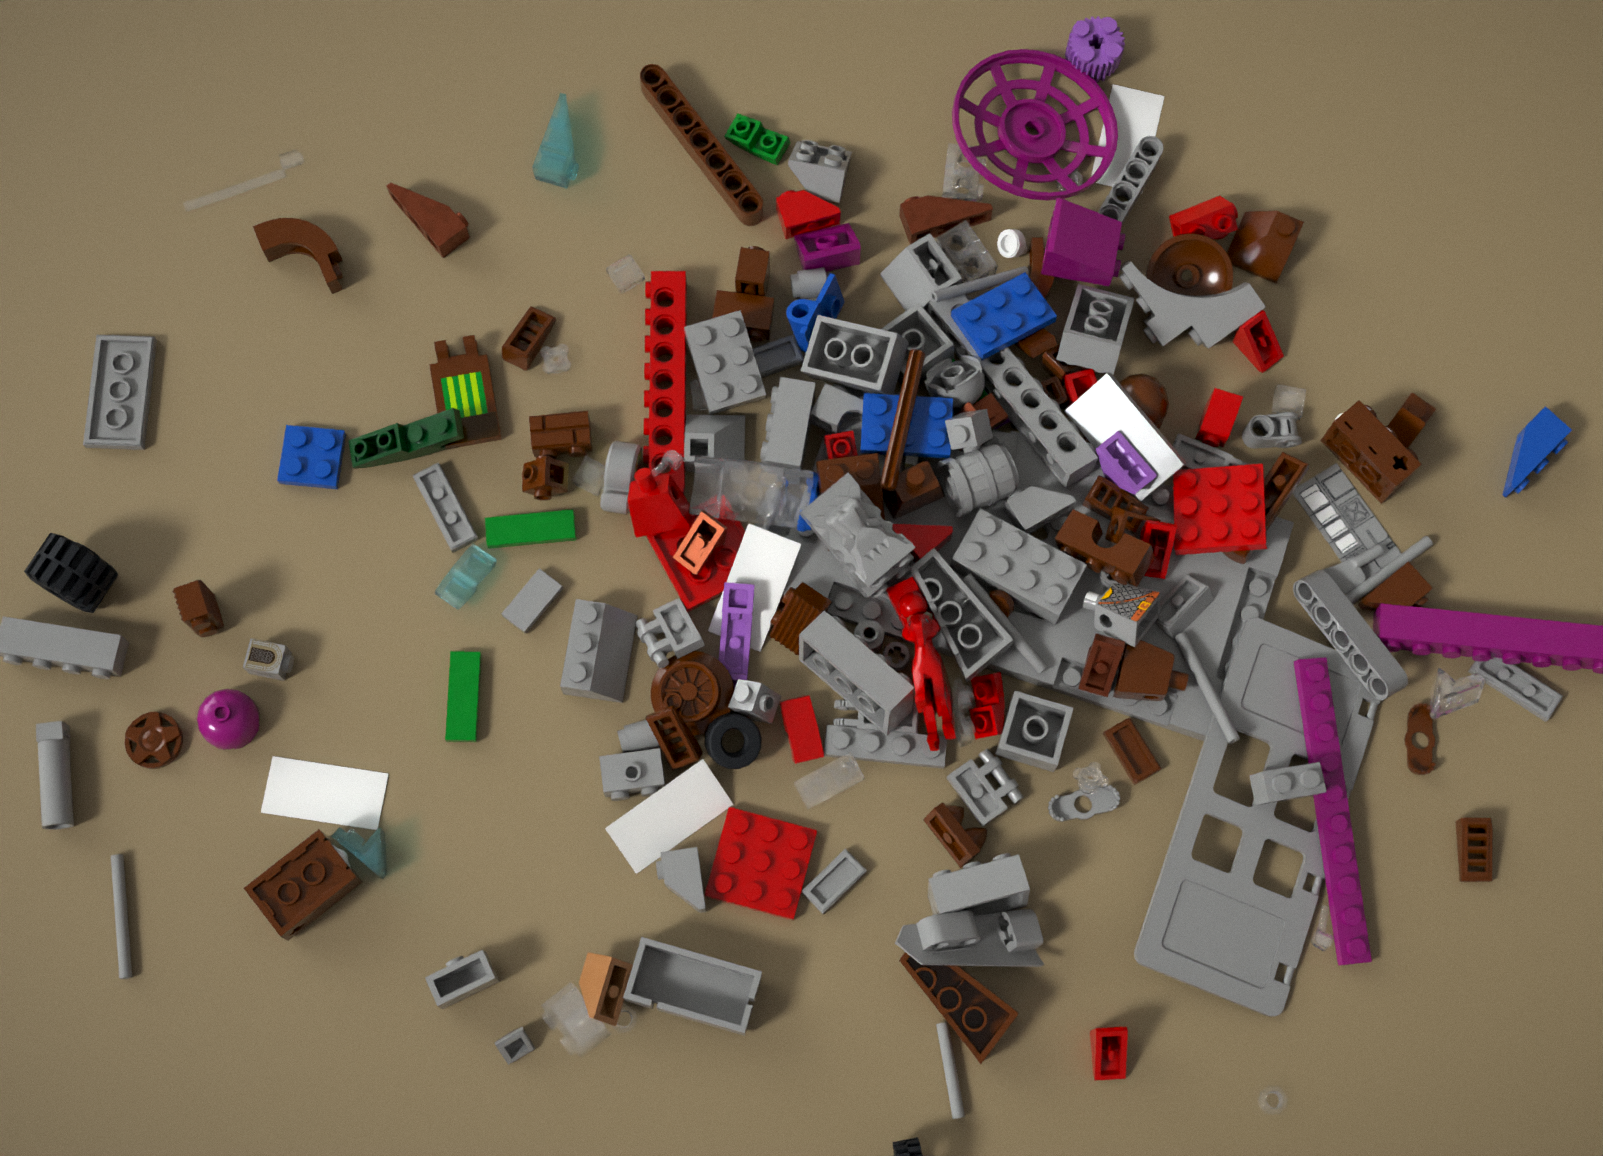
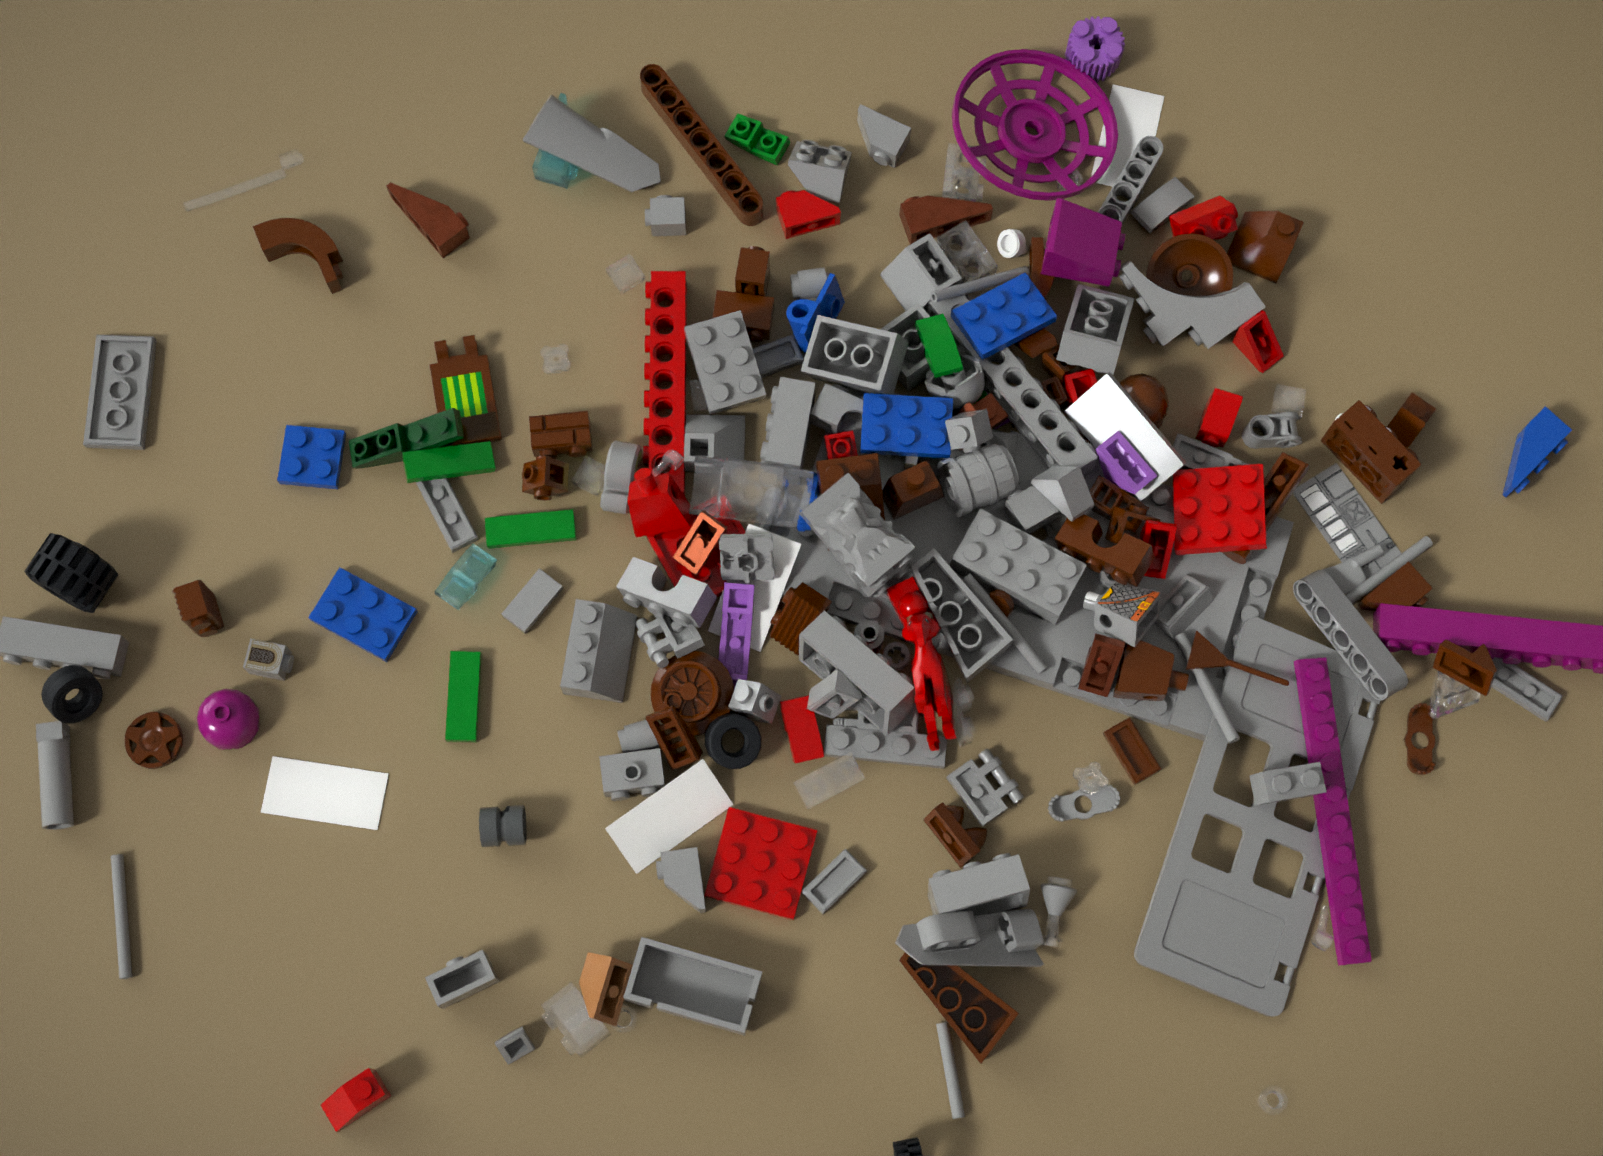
reddish brown piece [244,829,363,941] -> none
clear light blue slope [331,827,387,879] -> none
reddish brown slope [502,306,556,370] -> none
magenta slope [794,223,861,272] -> none
reddish brown axle [880,349,925,491] -> none
red slope [892,524,953,563] -> none
red slope [969,672,1005,739] -> none
light grey brick [995,691,1073,772] -> none
red slope [1090,1026,1128,1081] -> none
reddish brown slope [1456,817,1493,882] -> none
none -> black tyre [41,665,103,723]
none -> blue plate [308,567,418,662]
none -> red slope [320,1068,391,1132]
none -> green tile [402,441,496,483]
none -> dark grey wheel [479,805,527,847]
none -> light grey panel [523,95,661,192]
none -> arch [616,557,717,628]
none -> light grey brick [645,195,686,236]
none -> light grey piece [719,534,775,584]
none -> light grey slope [807,670,863,719]
none -> light grey slope [857,104,911,168]
none -> green slope [916,314,963,378]
none -> light grey slope [1031,466,1094,522]
none -> piece [1040,876,1077,948]
none -> light grey slope [1131,177,1194,233]
none -> reddish brown piece [1186,631,1289,686]
none -> reddish brown slope [1432,639,1497,696]

